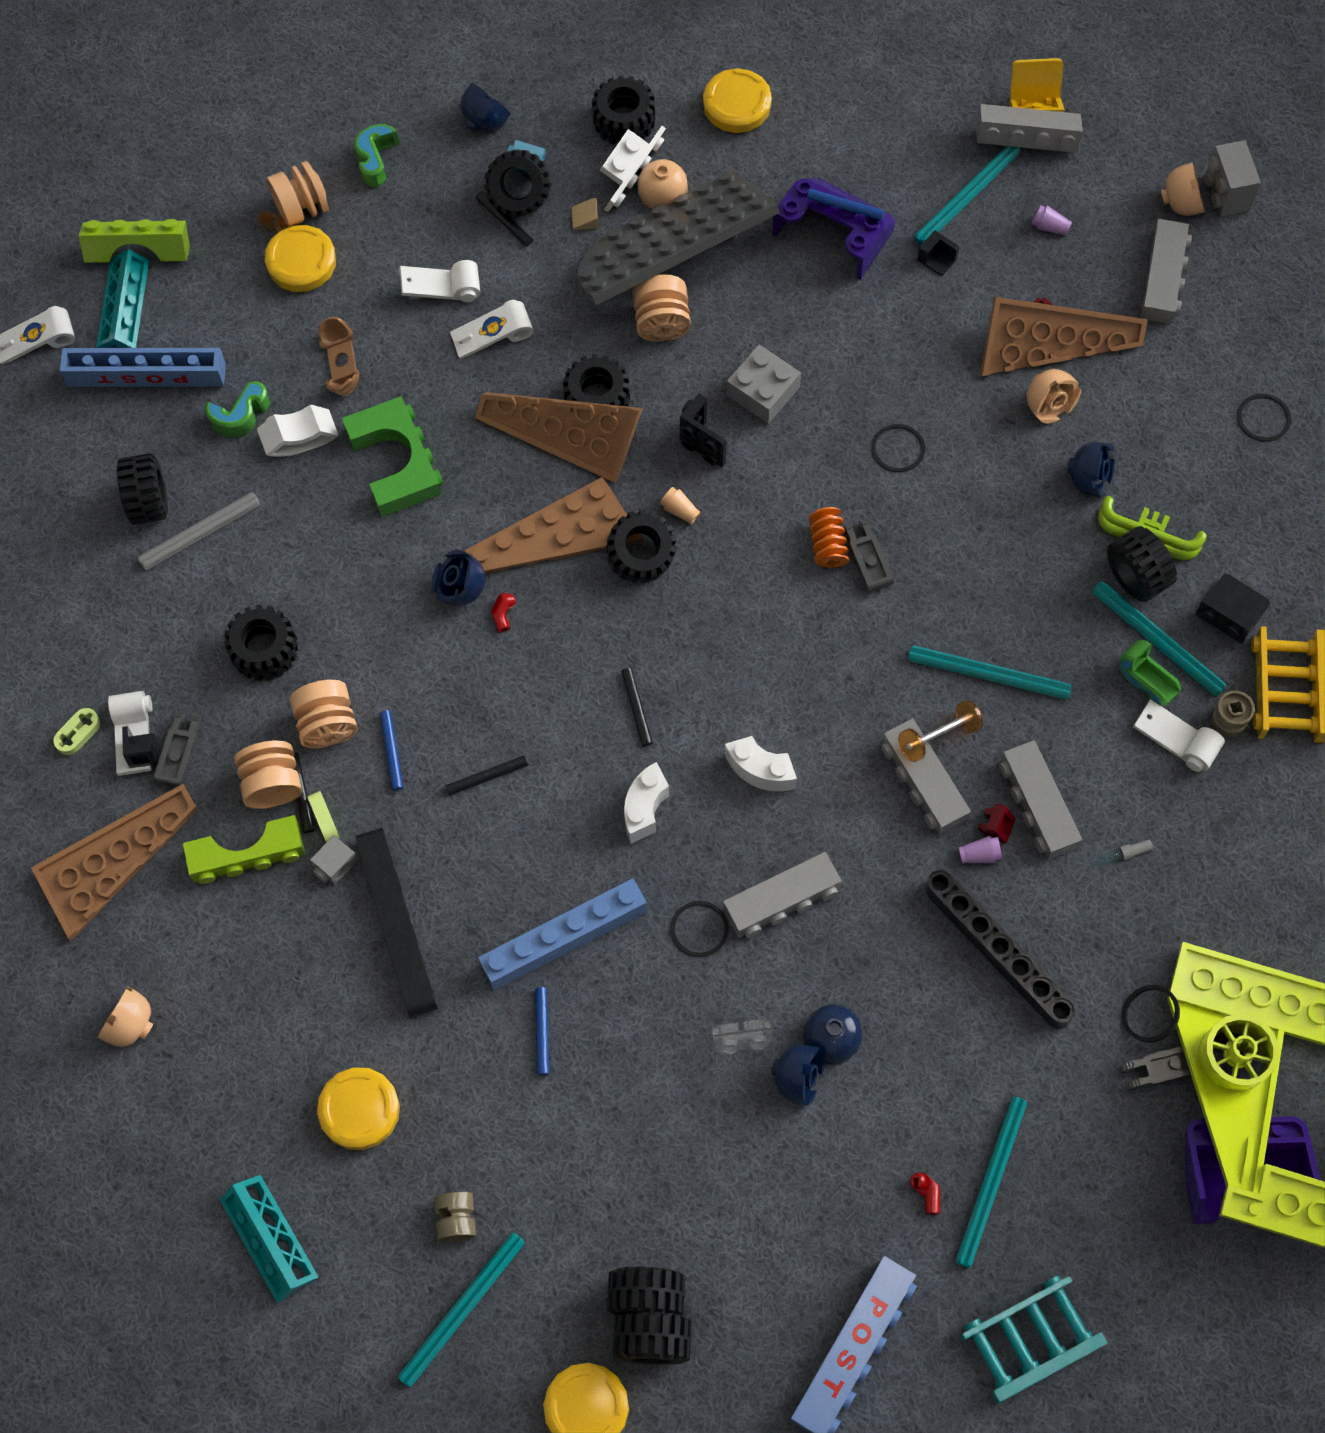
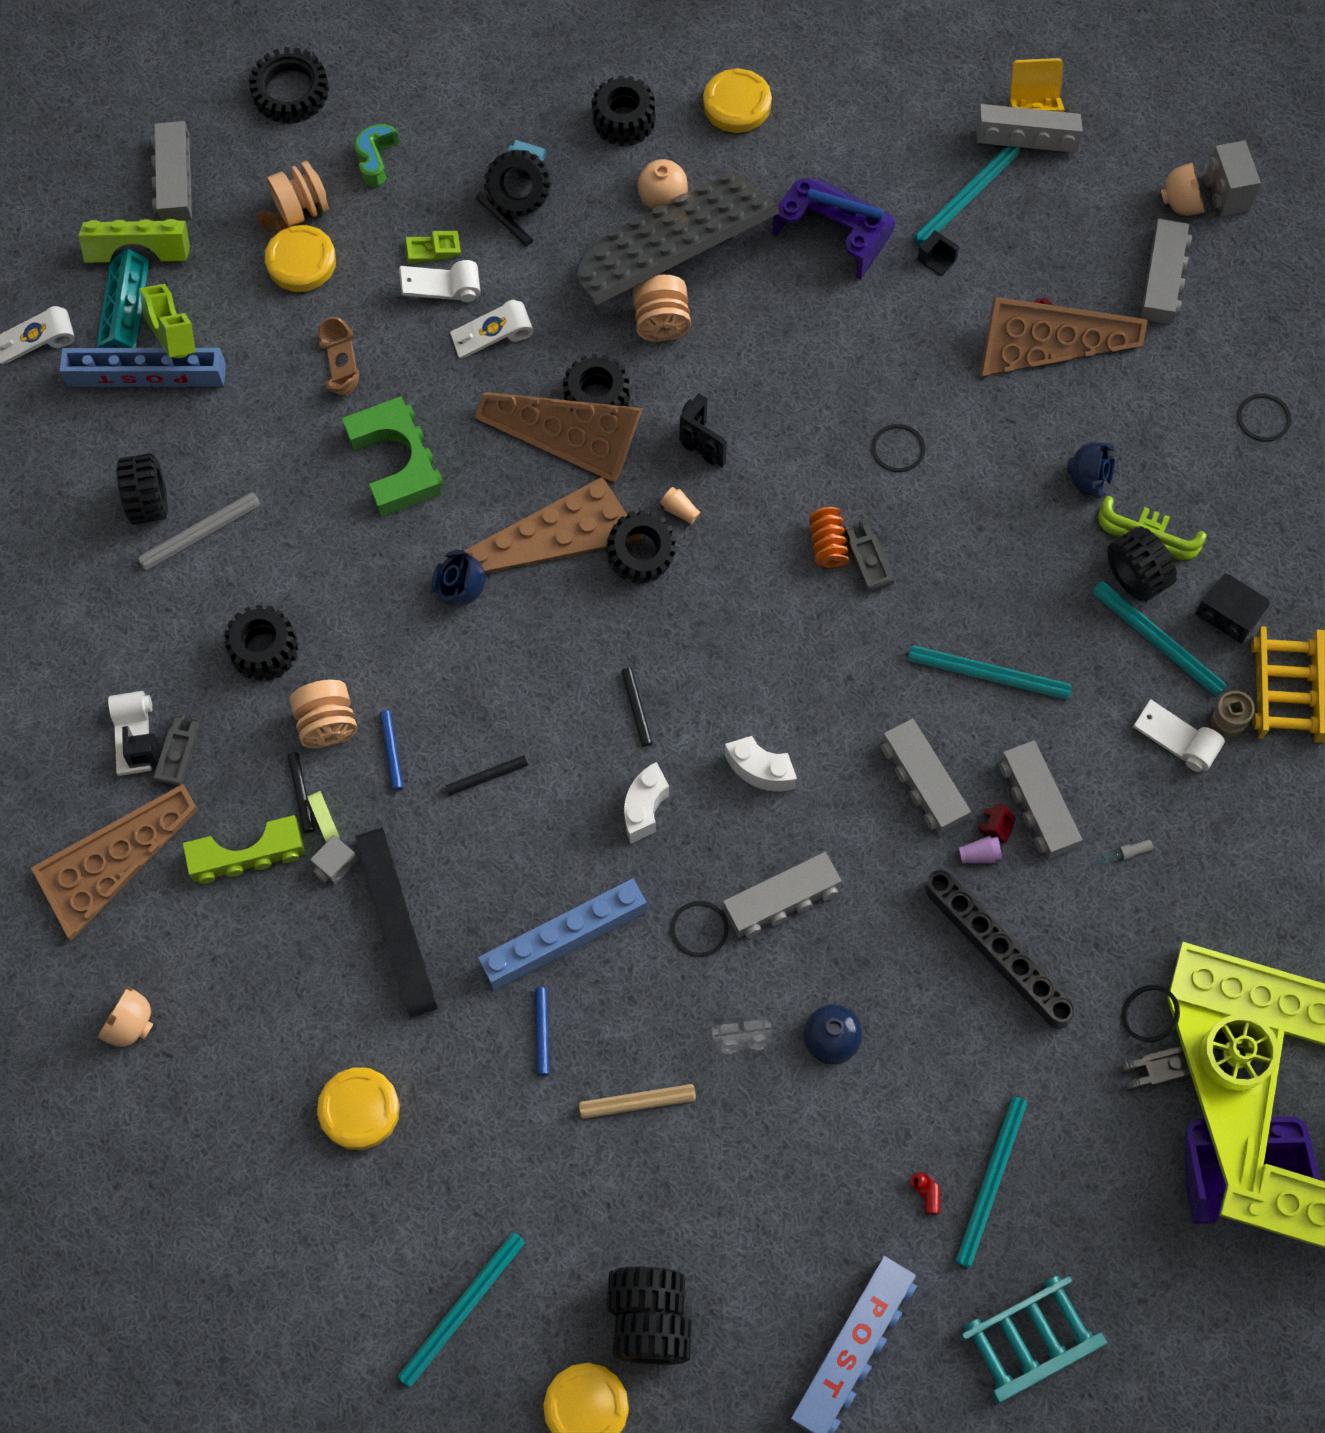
yellowish green beam [53,708,101,755] -> none
bright green animal [205,381,270,438] -> none
teal fence [219,1175,318,1303] -> none
light nougat wheel [234,741,302,809] -> none
white brick [257,405,339,457] -> none
dark tan wheel [434,1192,476,1242] -> none
dark blue cylinder [460,83,511,132] -> none
red arm [491,593,516,633] -> none
tan slope [572,198,598,230] -> none
white bracket [600,126,666,212] -> none
light grey brick [727,345,801,424] -> none
dark blue cylinder [772,1044,824,1105] -> none
clear orange axle [898,700,983,762] -> none
light nougat cylinder [1026,369,1081,424] -> none
lavender cone [1031,205,1072,236] -> none
bright green animal [1119,640,1181,707] -> none
none -> lime arch [139,284,196,358]
none -> light grey brick [151,121,192,221]
none -> black tyre [249,47,329,124]
none -> lime slope [405,231,461,264]
none -> tan axle [579,1084,696,1119]

